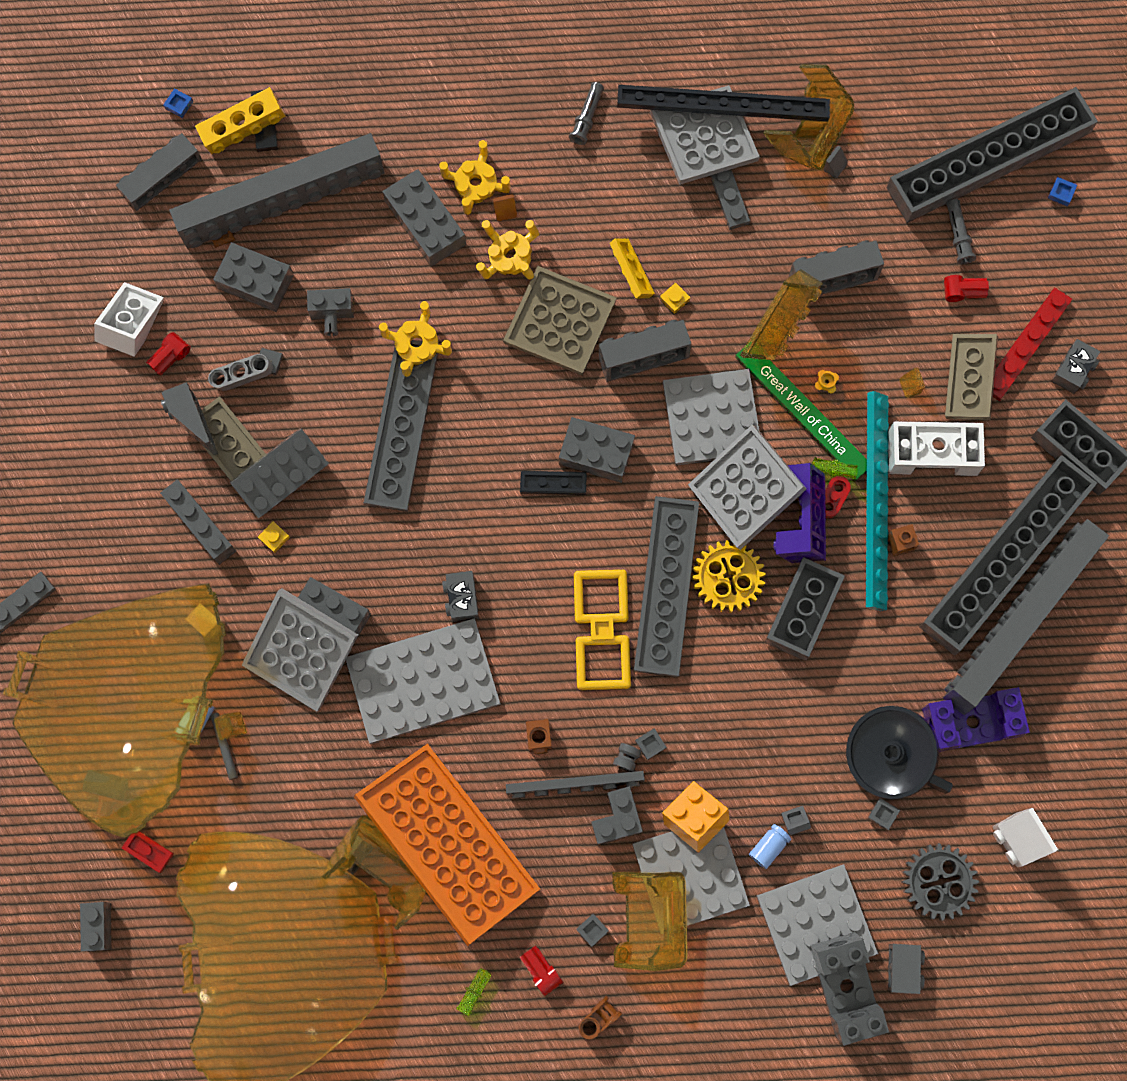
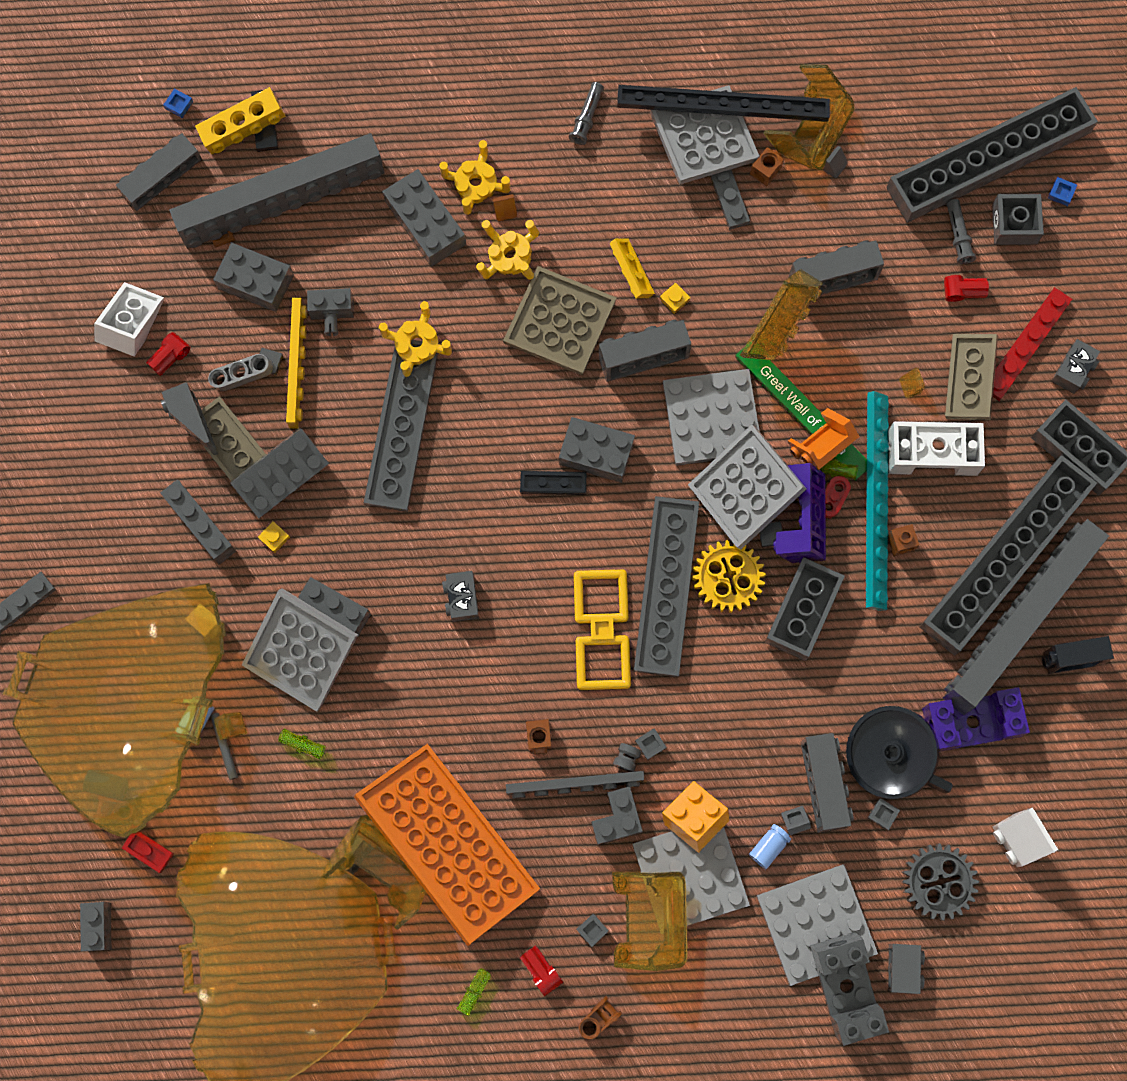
light grey plate [346,618,501,745] -> none
yellow plate [815,370,839,394] -> none
none -> clear neon green pin [278,729,326,760]
none -> yellow plate [286,298,307,429]
none -> dark orange brick [750,147,784,186]
none -> dark grey tile [759,522,782,548]
none -> orange panel [788,408,860,470]
none -> dark grey brick [800,733,854,833]
none -> dark grey brick [992,194,1044,245]
none -> black window [1042,636,1114,674]

